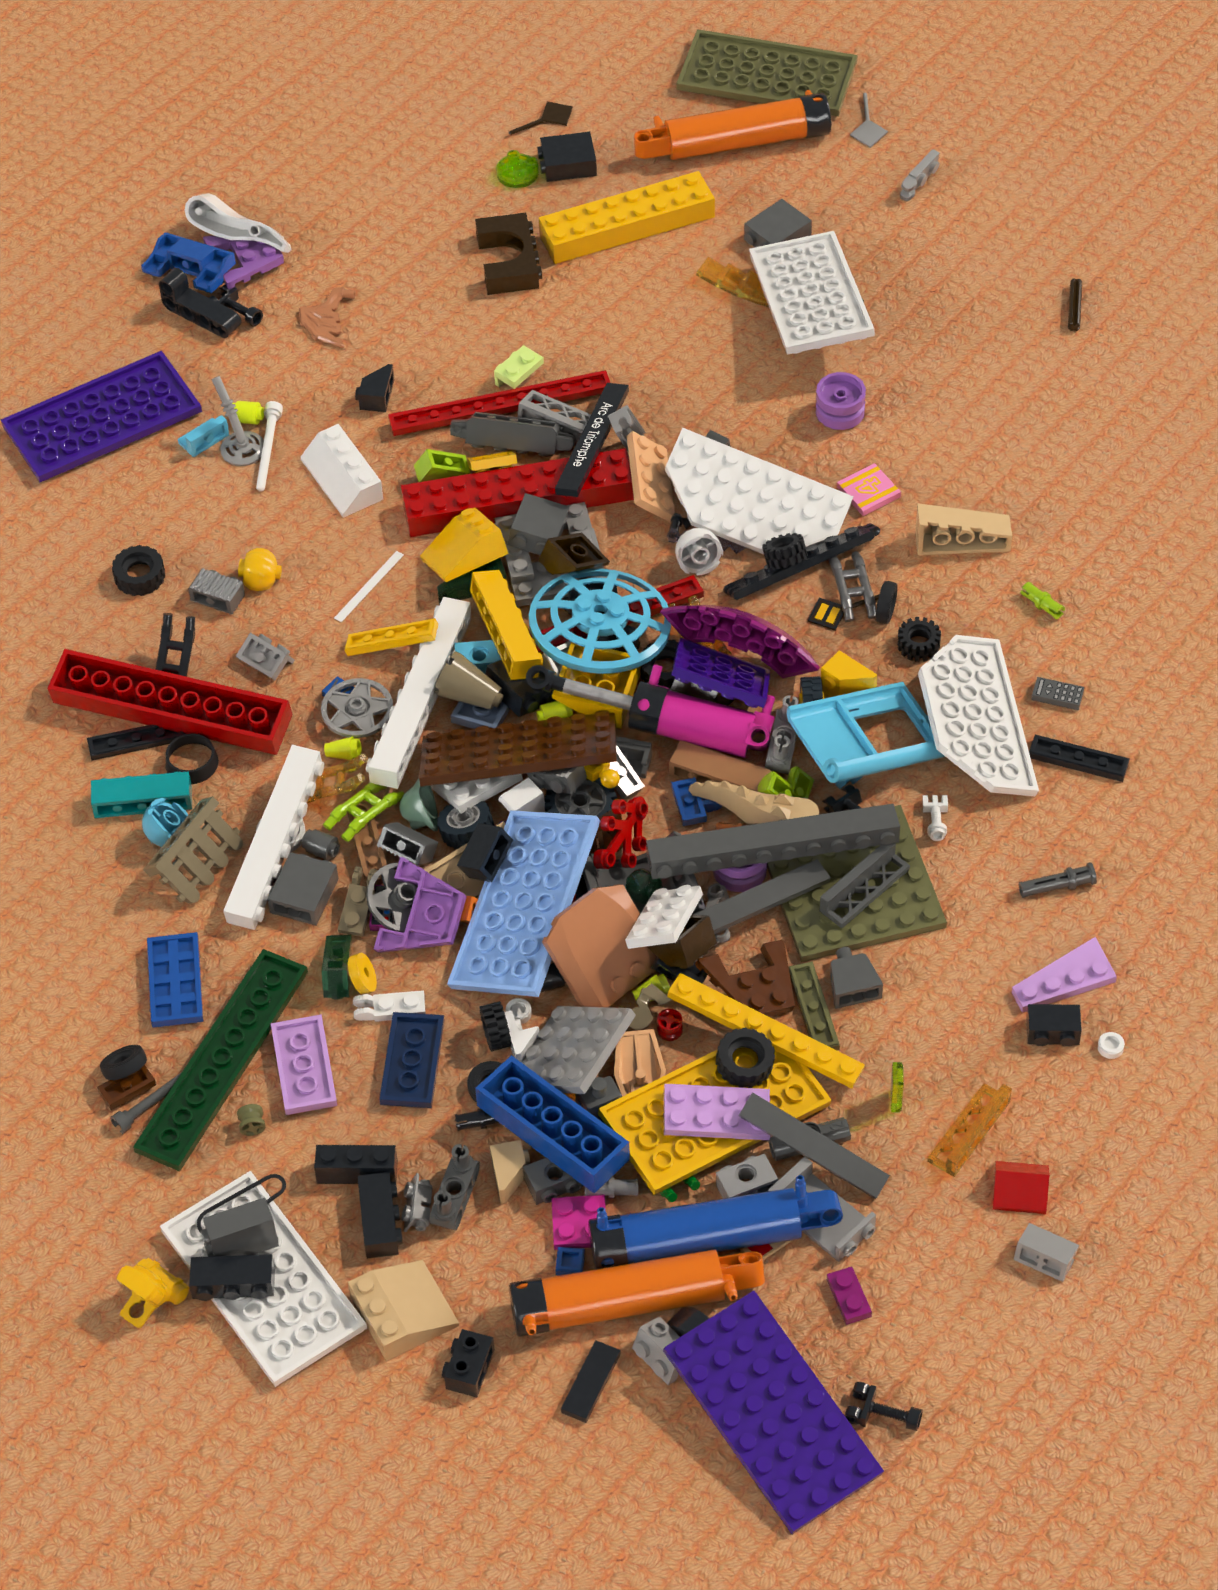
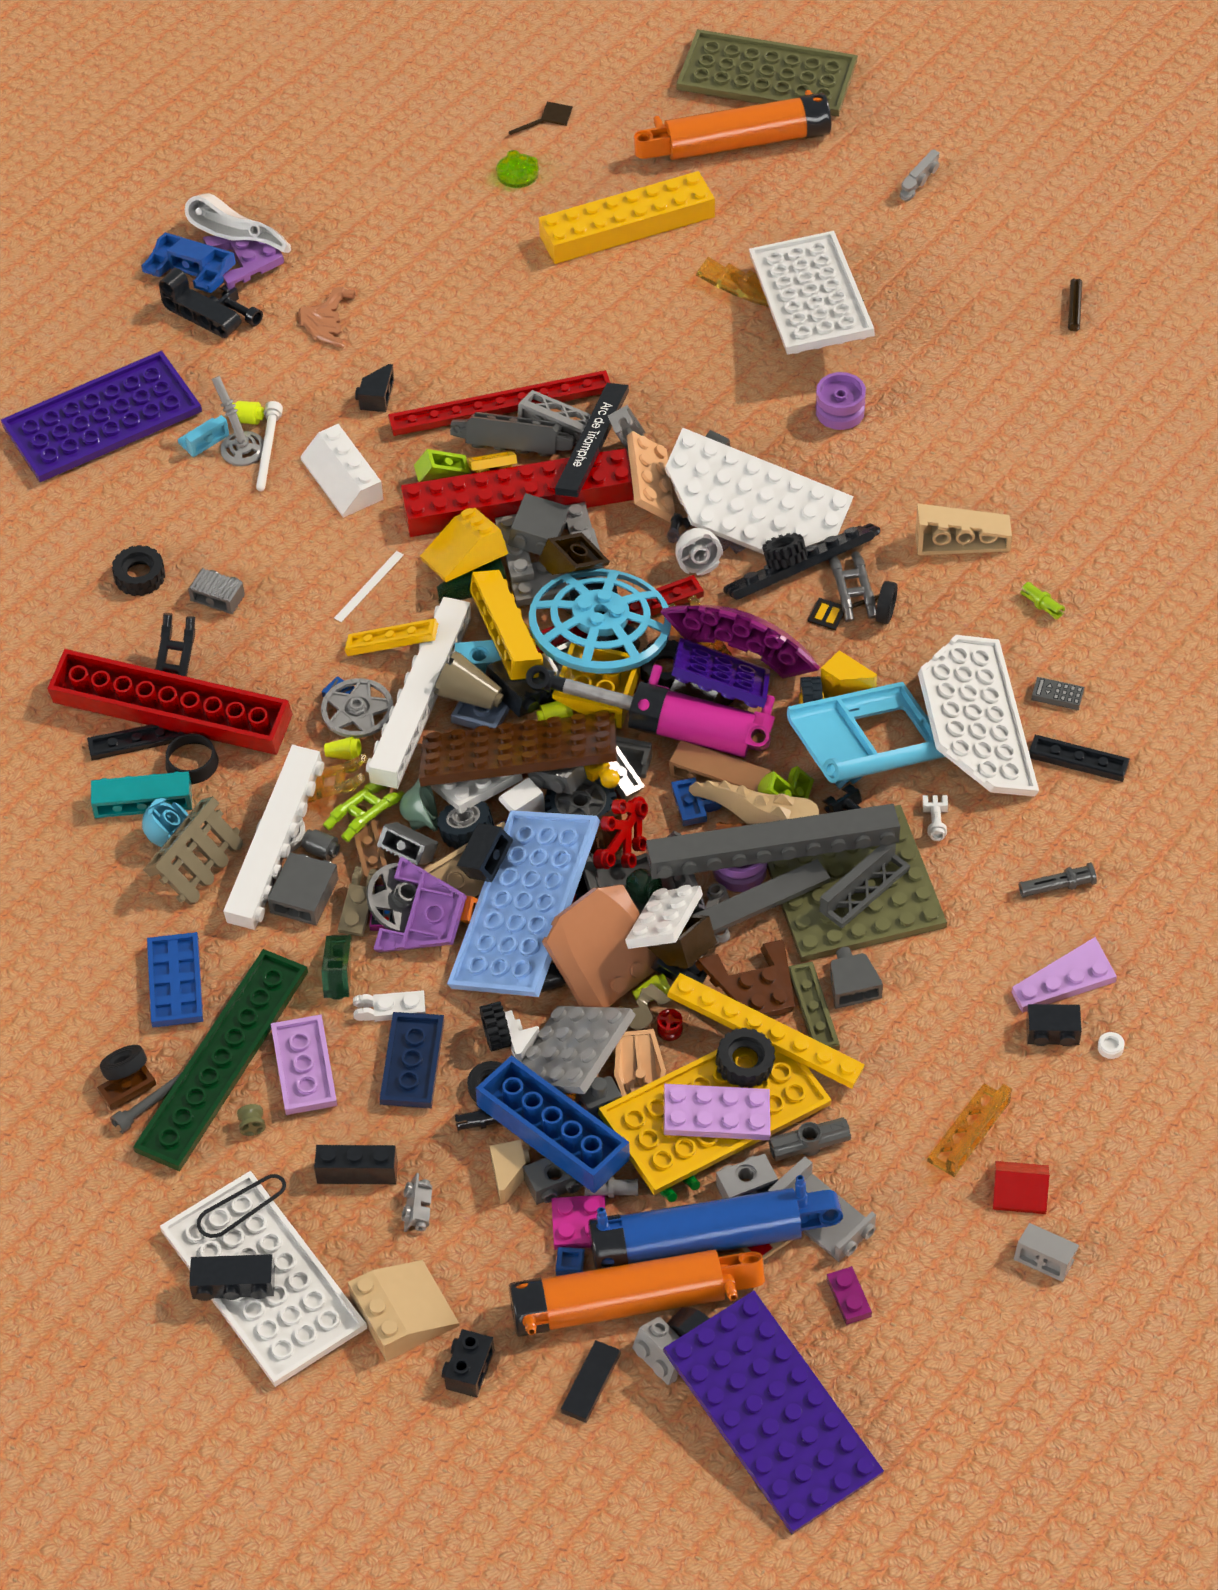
yellow piece [116,1258,190,1329] -> none
dark grey brick [201,1197,279,1256] -> none
light grey bracket [235,632,295,680] -> none
yellow plant [238,548,282,591] -> none
yellow piece [348,953,377,995] -> none
black brick [358,1172,403,1259] -> none
dark grey piece [429,1144,480,1231] -> none
dark brown arch [475,213,542,295] -> none
yellowish green bracket [494,345,544,389] -> none
white tile [506,998,532,1024] -> none
black brick [537,131,597,182] -> none
dark grey tile [738,1092,890,1199] -> none
dark grey brick [744,199,812,247] -> none
light grey piece [765,695,798,774] -> none
bright pink tile [837,463,901,516] -> none
black bar [845,1382,923,1431] -> none
light grey piece [850,93,888,148] -> none
clear neon green tile [890,1062,904,1112] -> none
black tyre [897,617,941,662] -> none

